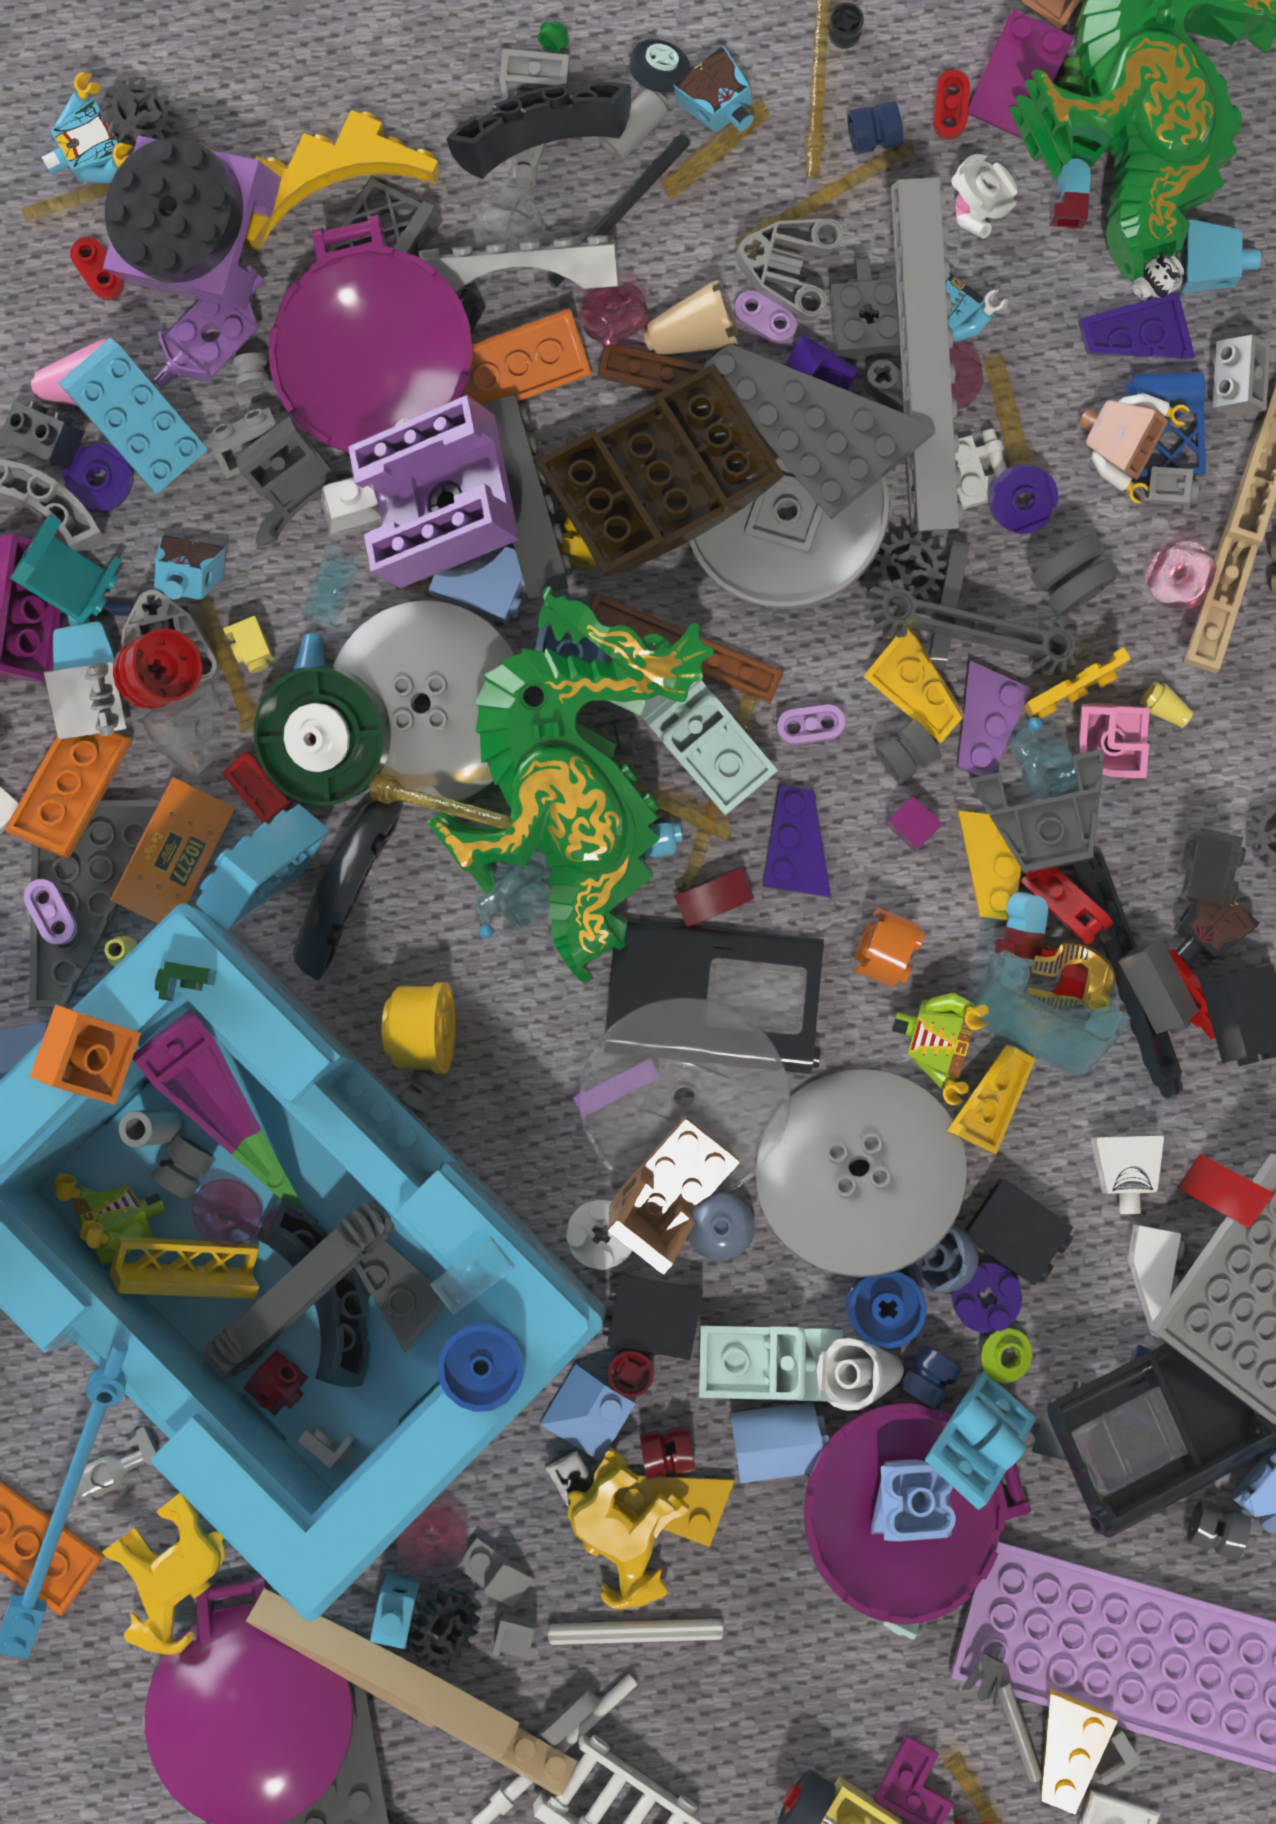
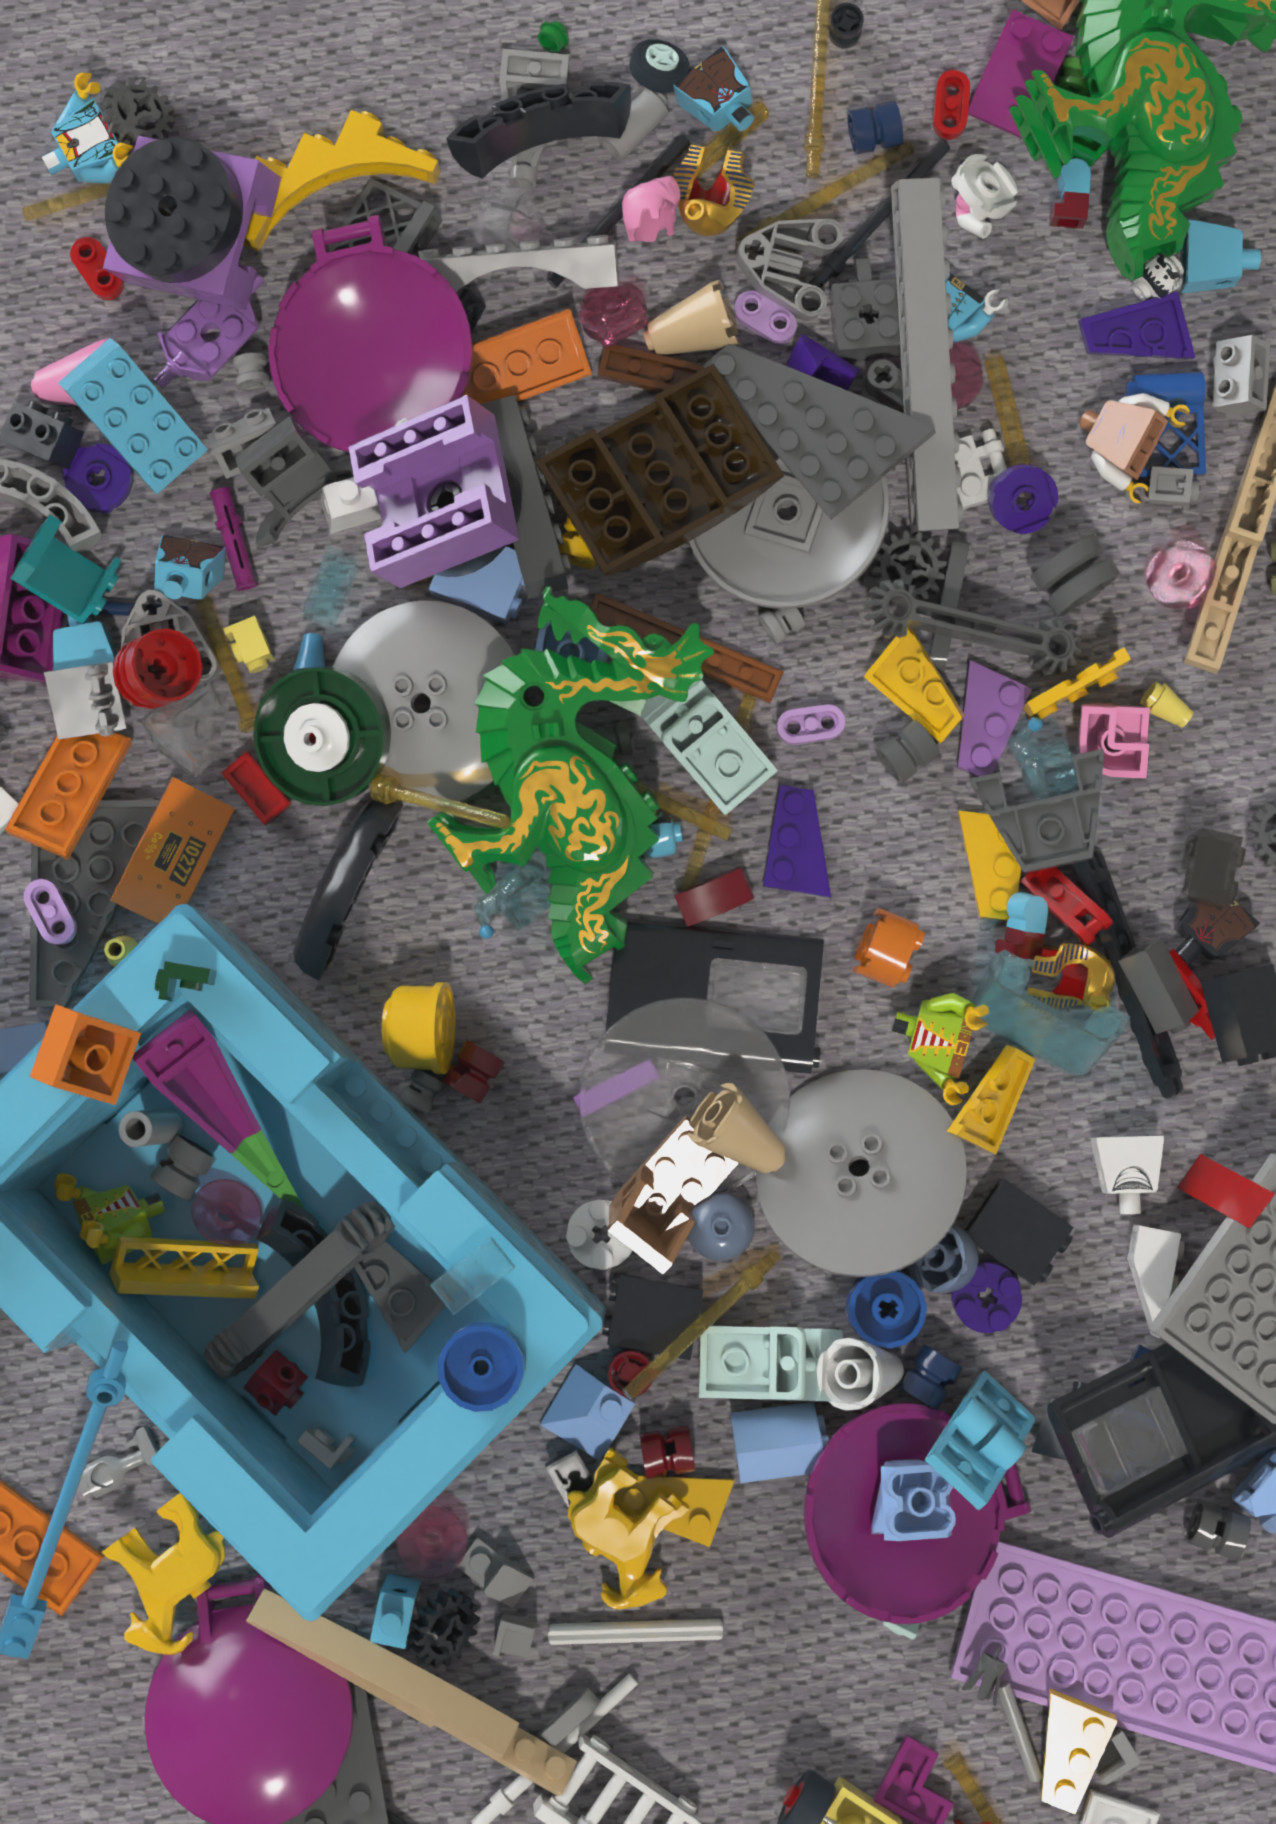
medium azure brick [195,804,330,931] -> none
magenta panel [886,797,942,852] -> none
lime piece [981,1328,1033,1384] -> none
none -> magenta pin [210,487,257,591]
none -> dark red wheel [442,1039,505,1104]
none -> bright pink hair [622,176,681,242]
none -> clear yellow bar [622,1249,781,1400]
none -> pearl gold piece [674,145,754,237]
none -> tan cone [688,1083,786,1174]
none -> light grey wheel [758,608,805,645]
none -> black bar [808,140,950,288]

